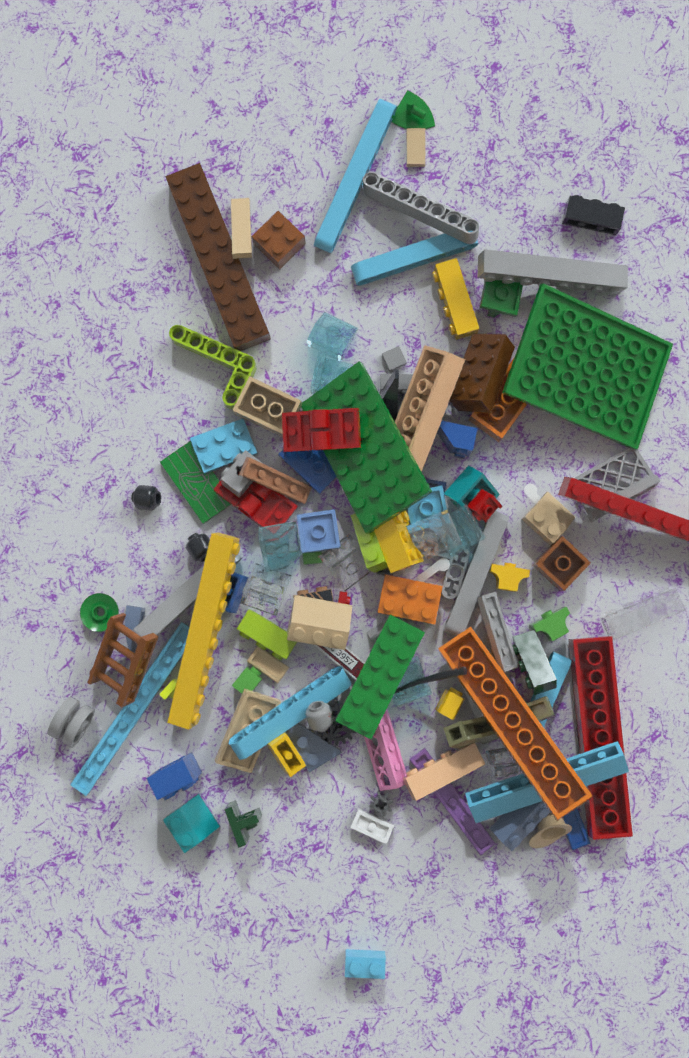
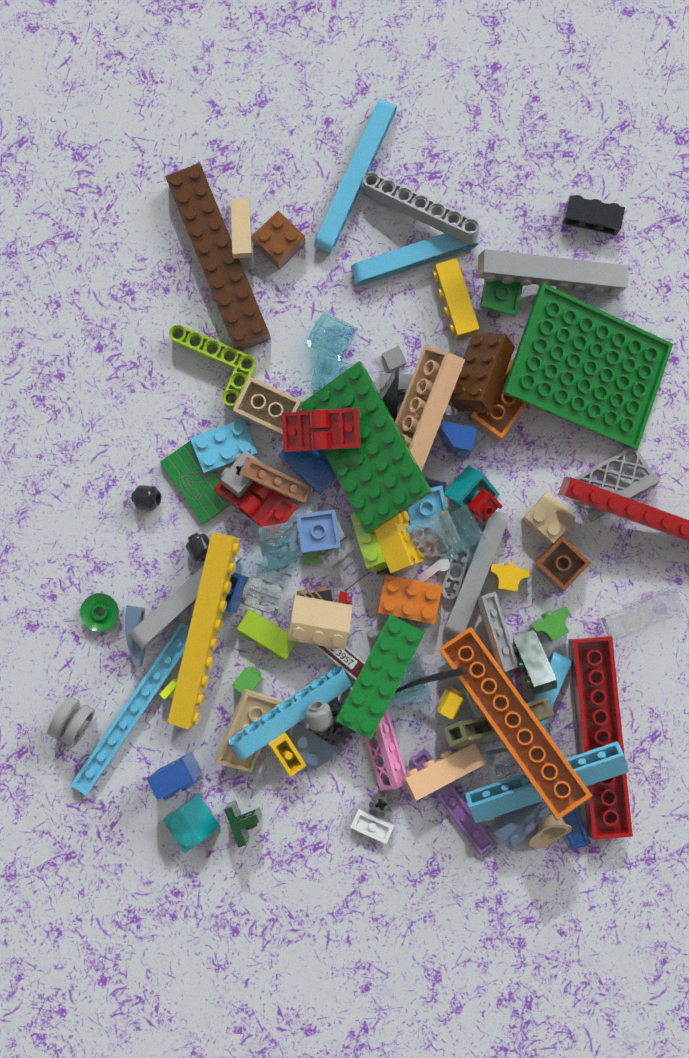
dark orange fence [87,613,159,707] -> none
tan tile [247,646,290,683] -> none
medium azure brick [345,949,386,979] -> none
green shield [391,90,435,130] -> none
tan tile [406,128,425,167] -> none
white sticker [524,483,541,504] -> none

